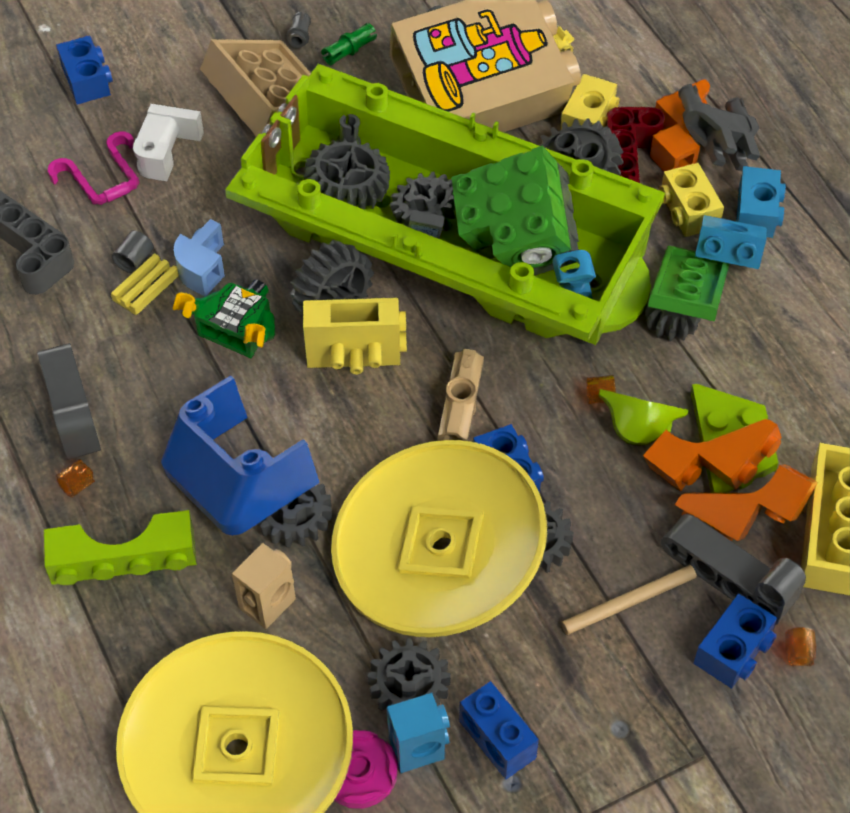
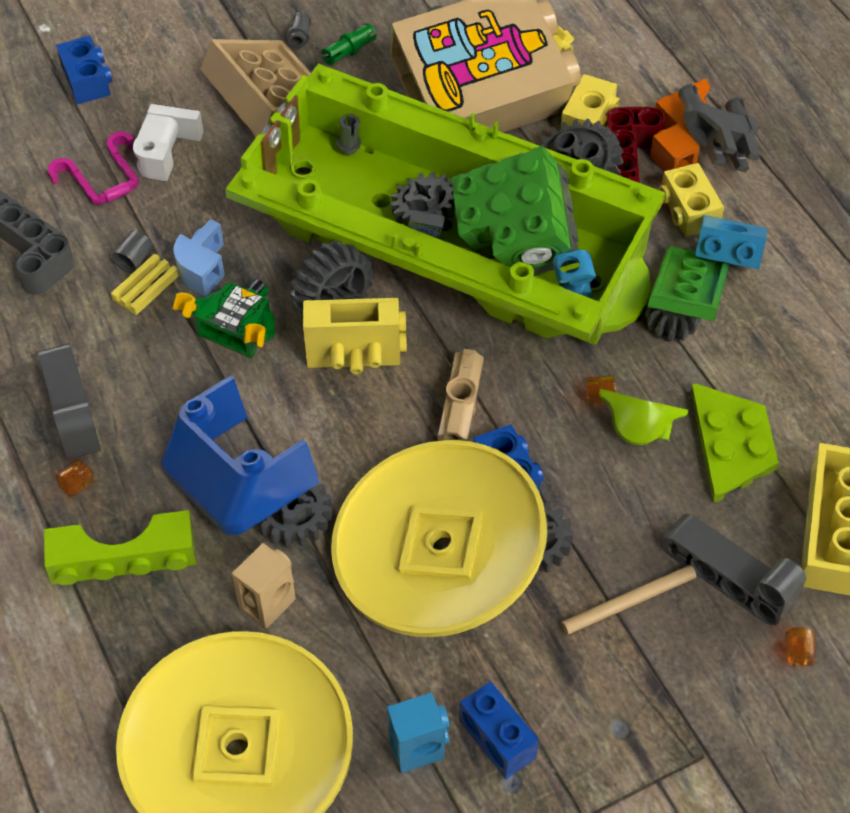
dark grey gear [304,138,390,209] -> none
dark pink tile [334,730,398,809] -> none
dark grey gear [368,638,451,711] -> none
orange arch [643,419,782,492] -> none
orange arch [675,464,818,541] -> none
blue brick [693,593,777,689] -> none
dark azure brick [736,166,786,238] -> none

